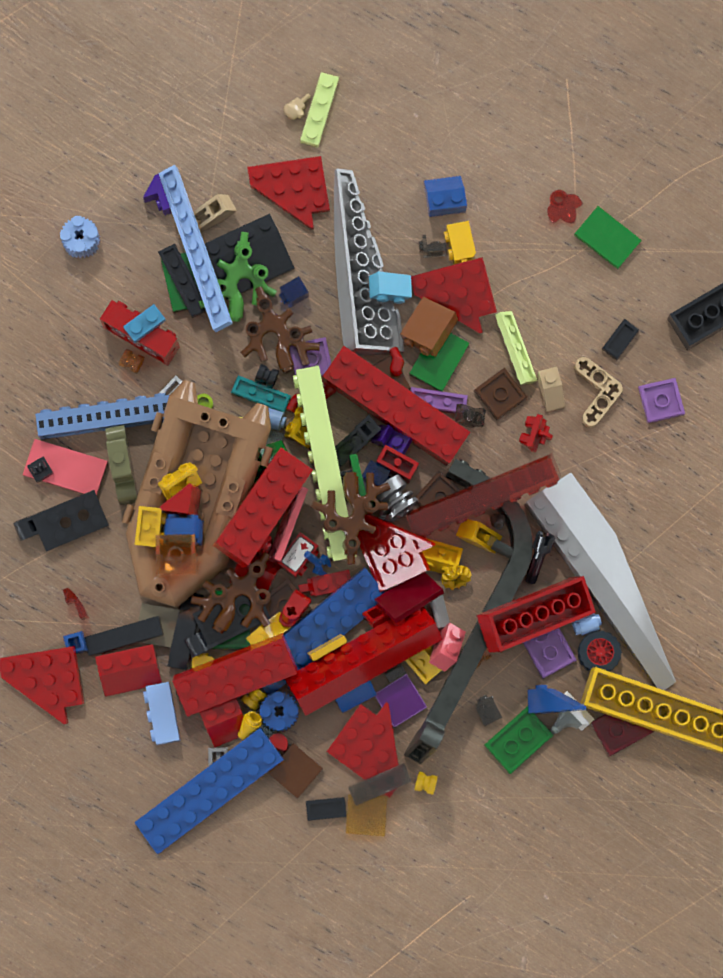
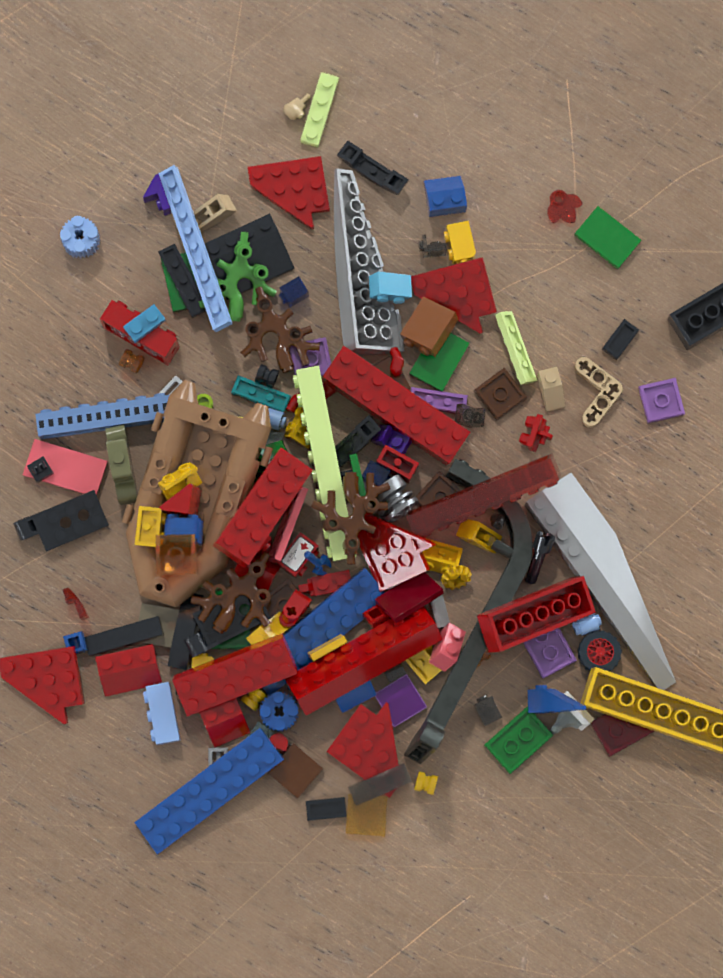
yellow cone [238,711,262,740] -> none
none -> black slope [337,140,409,195]

